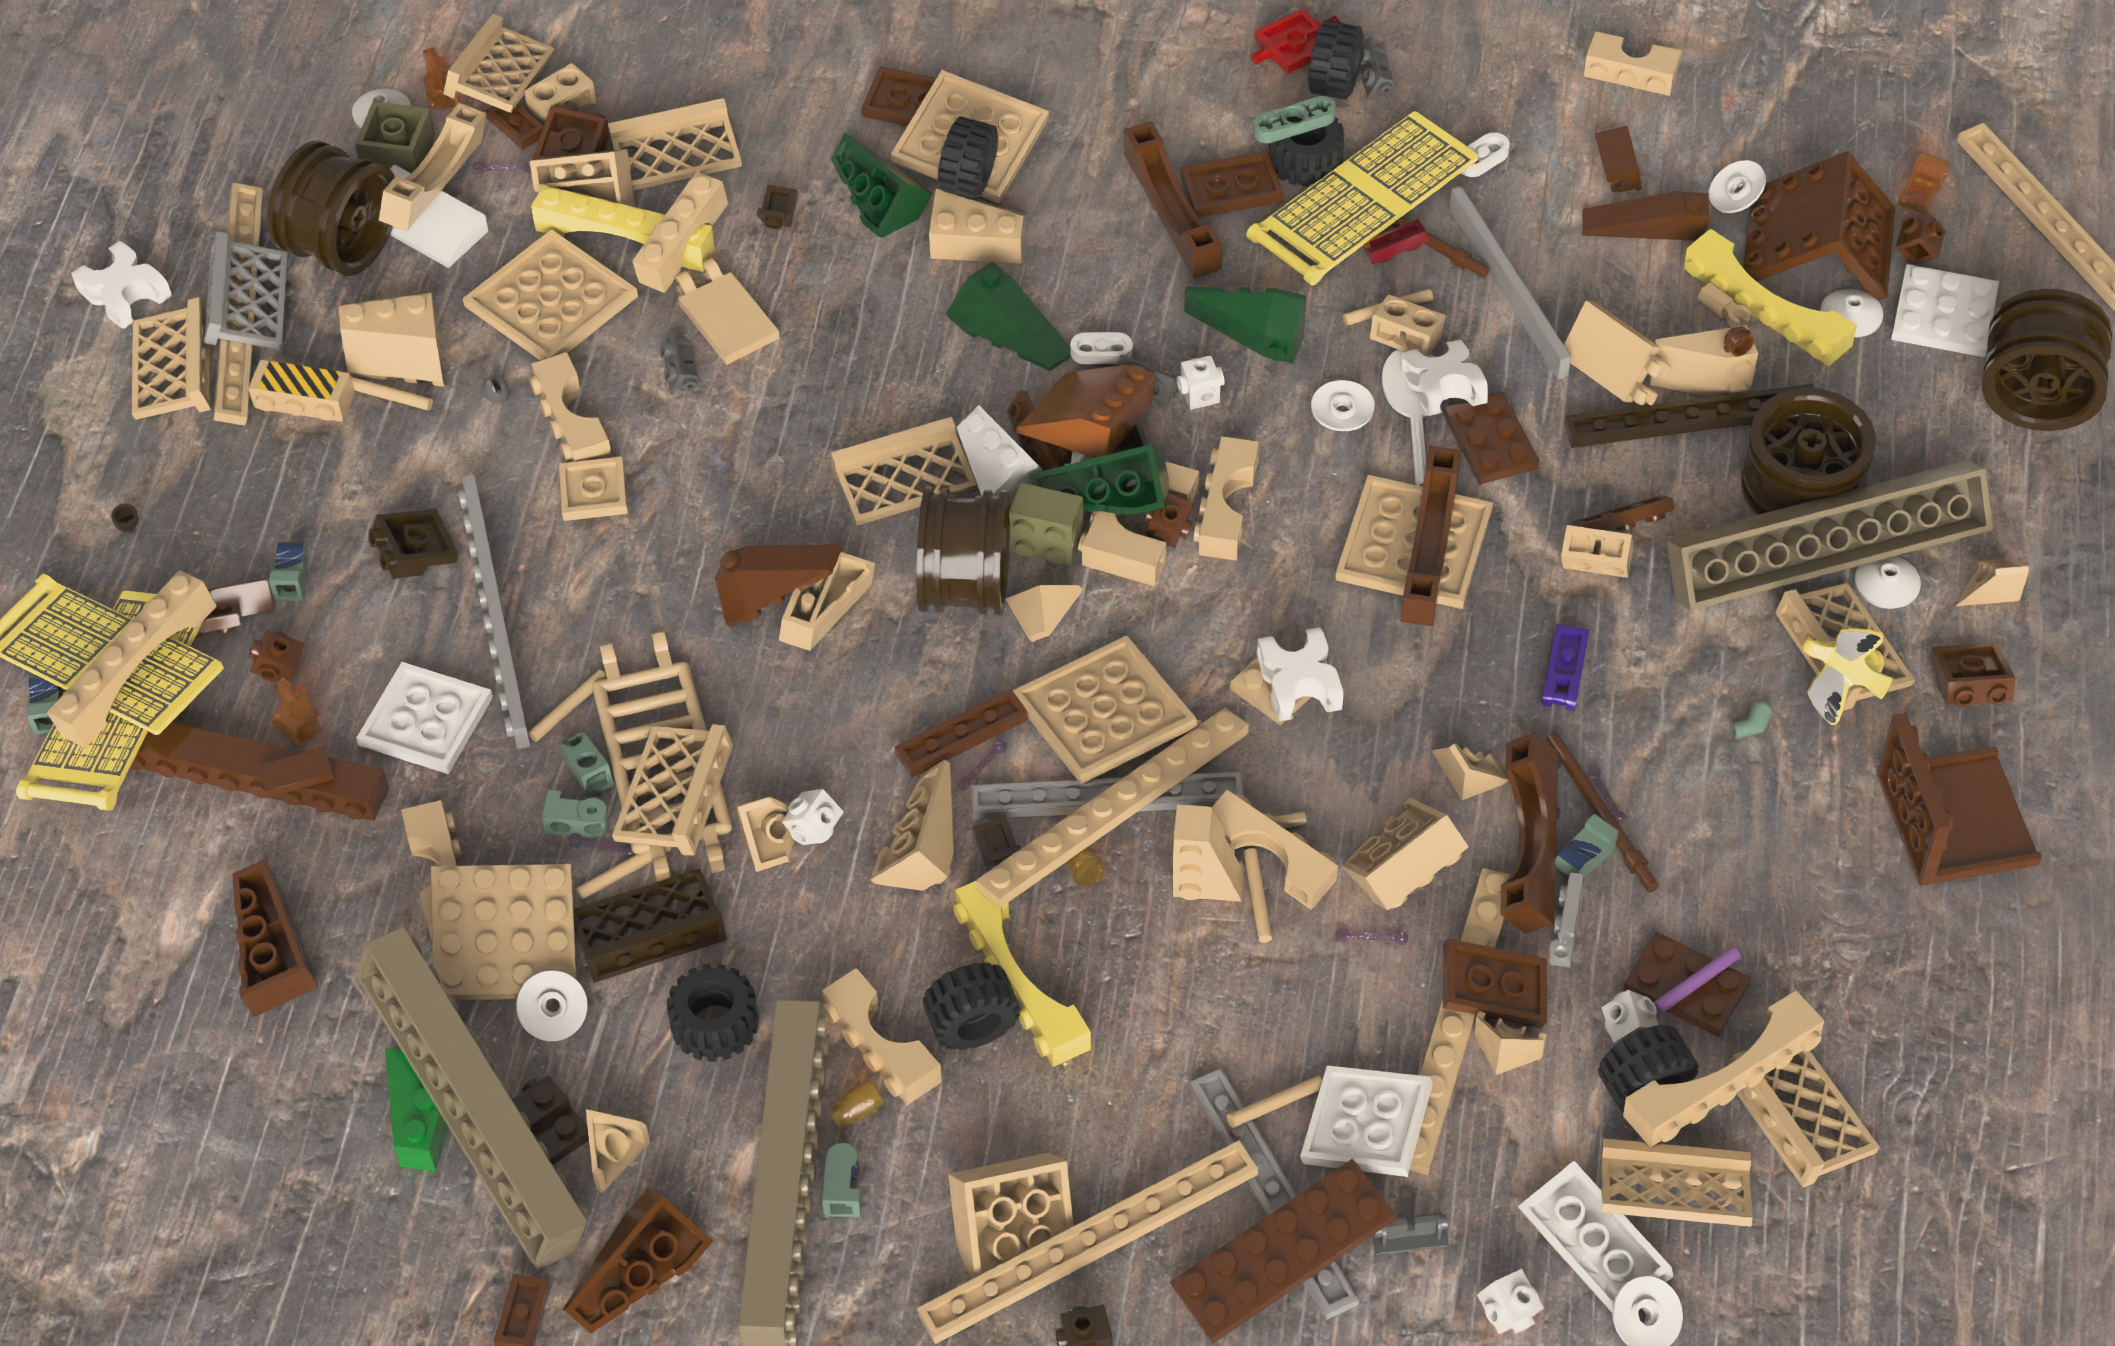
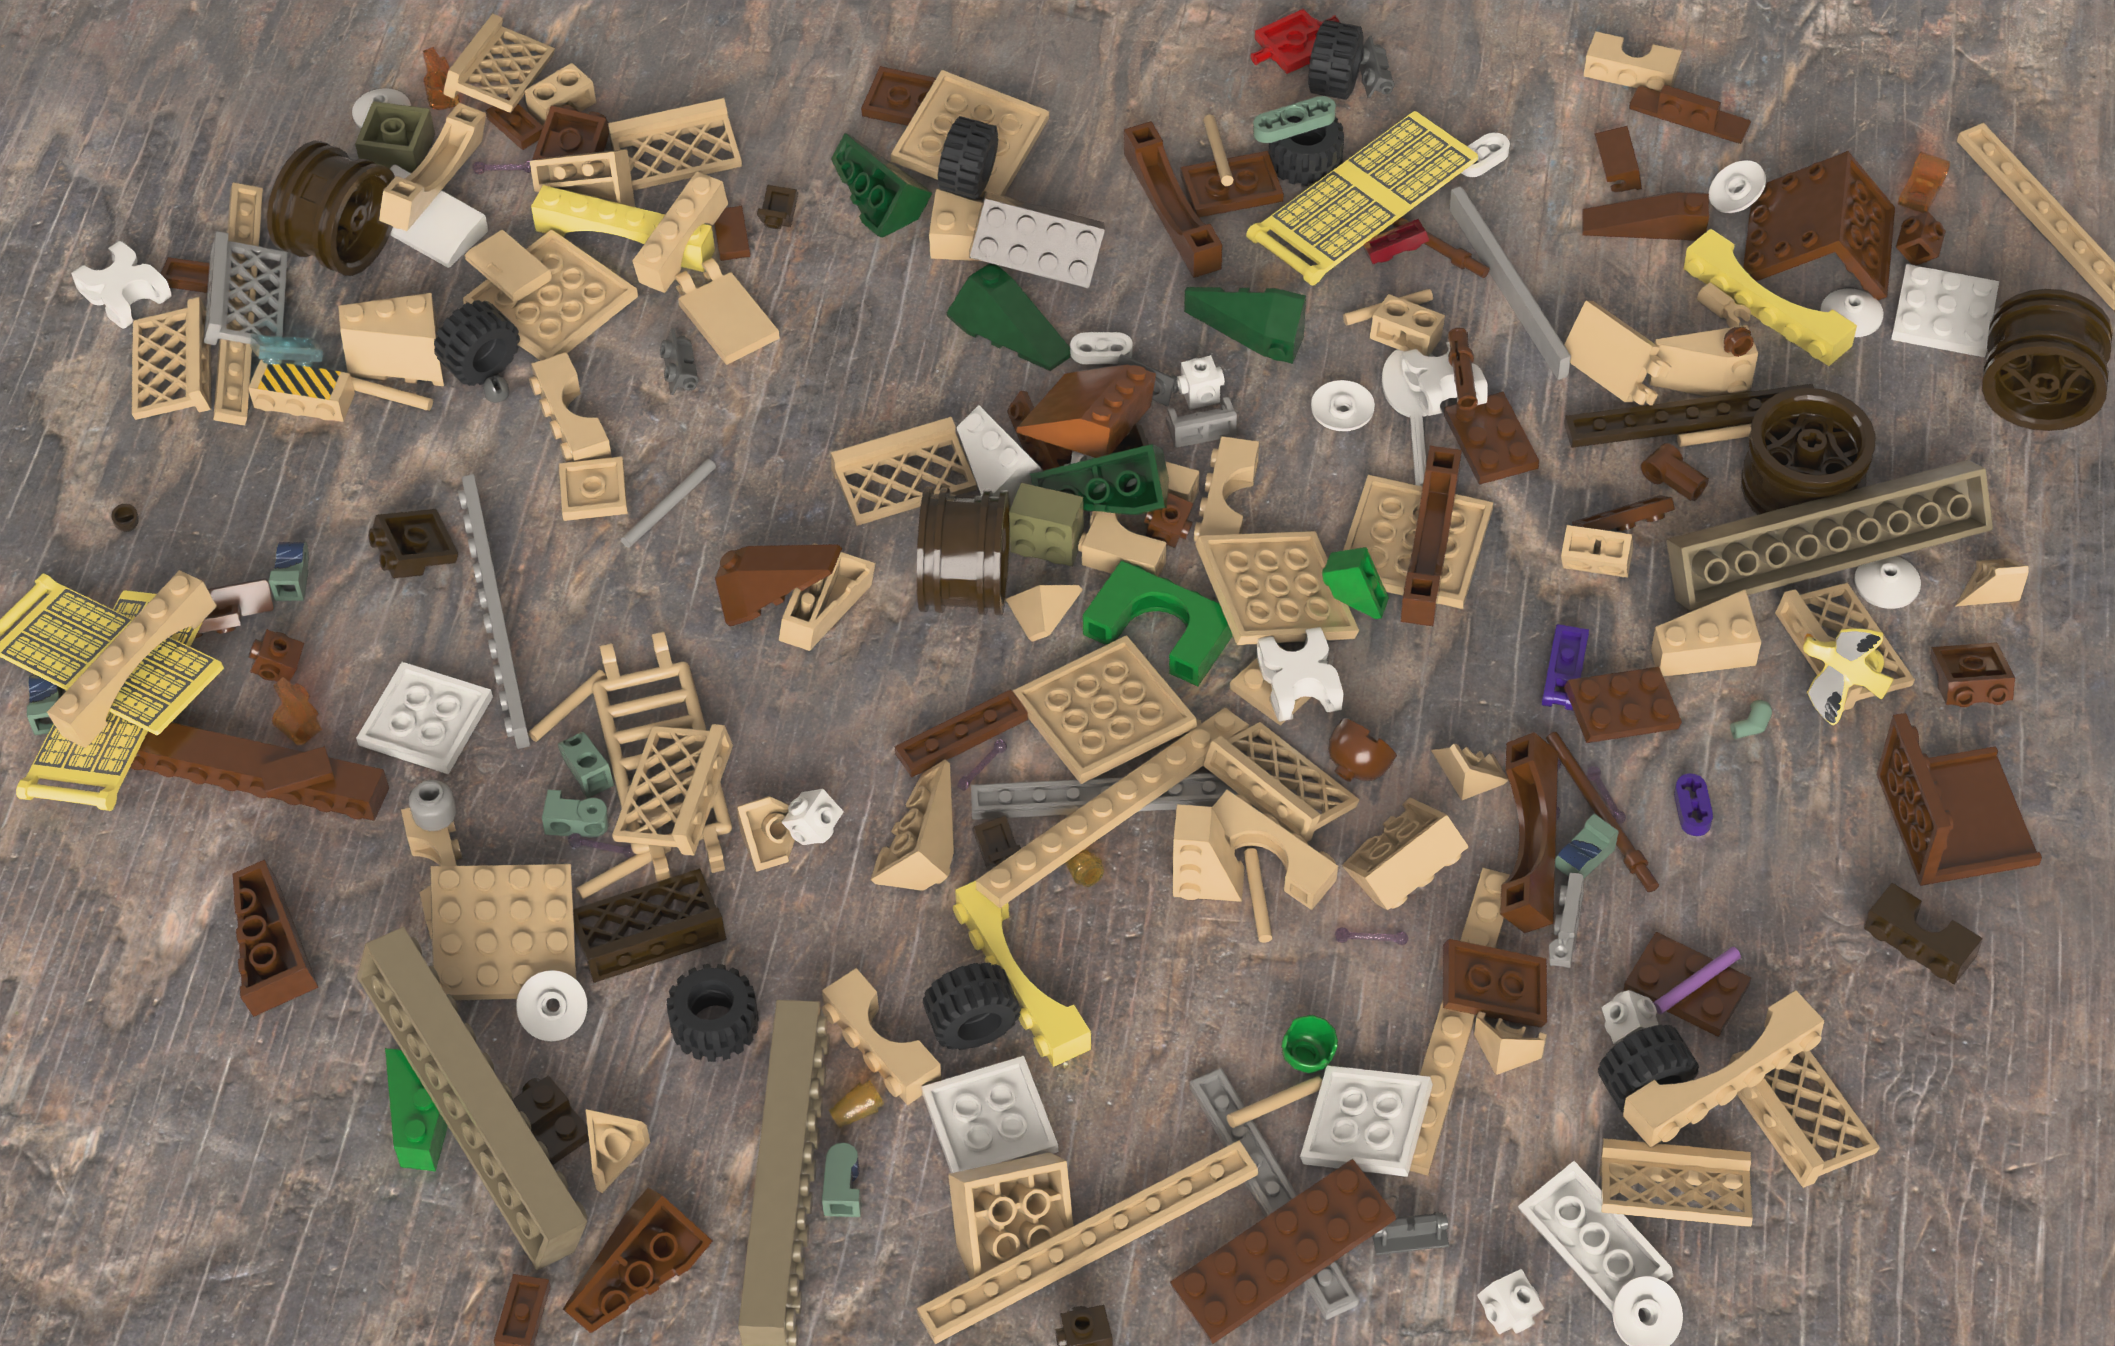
none -> reddish brown tile [160,257,209,293]
none -> clear light blue plate [250,335,323,366]
none -> light grey head [409,780,456,831]
none -> black tyre [434,300,520,386]
none -> tan piece [465,230,552,301]
none -> light grey bar [621,459,716,548]
none -> reddish brown tile [714,206,751,261]
none -> white plate [922,1056,1058,1173]
none -> brick [969,192,1105,288]
none -> green arch [1083,560,1233,687]
none -> light grey hinge [1166,397,1237,448]
none -> tan plate [1195,531,1359,645]
none -> tan bar [1203,114,1233,186]
none -> tan fence [1203,722,1359,842]
none -> green hair [1281,1015,1338,1074]
none -> green slope [1322,547,1389,619]
none -> reddish brown cylinder [1328,718,1397,782]
none -> reddish brown pin [1448,327,1478,410]
none -> reddish brown plate [1564,666,1682,743]
none -> reddish brown bracket [1629,84,1751,144]
none -> reddish brown piece [1641,443,1709,501]
none -> tan wedge [1651,590,1761,677]
none -> dark purple beam [1674,773,1713,836]
none -> tan bar [1677,424,1751,447]
none -> dark brown arch [1864,883,1983,985]

